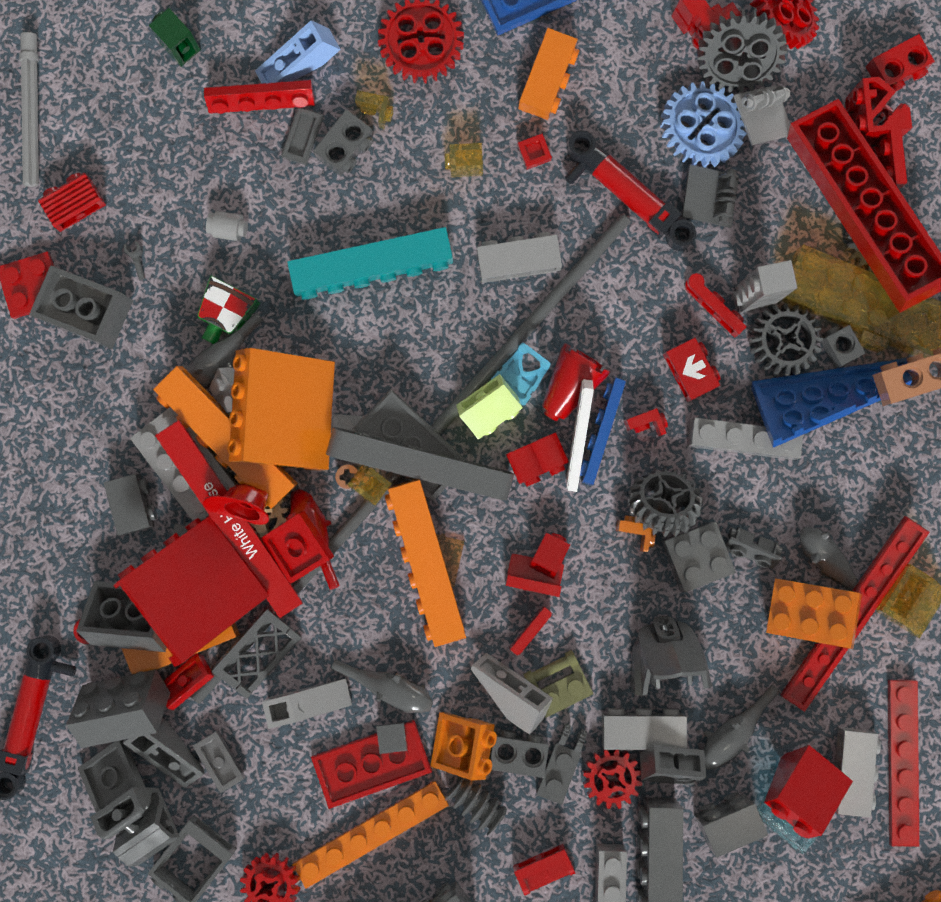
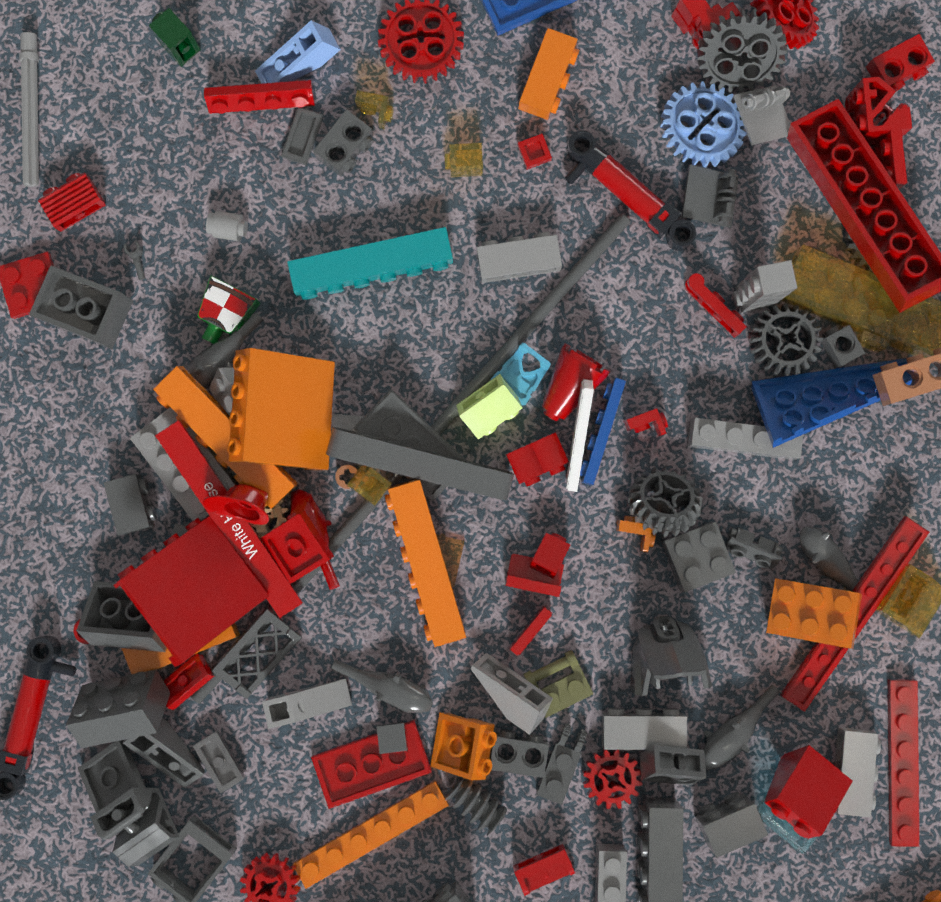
red brick [663,337,721,402] -> none

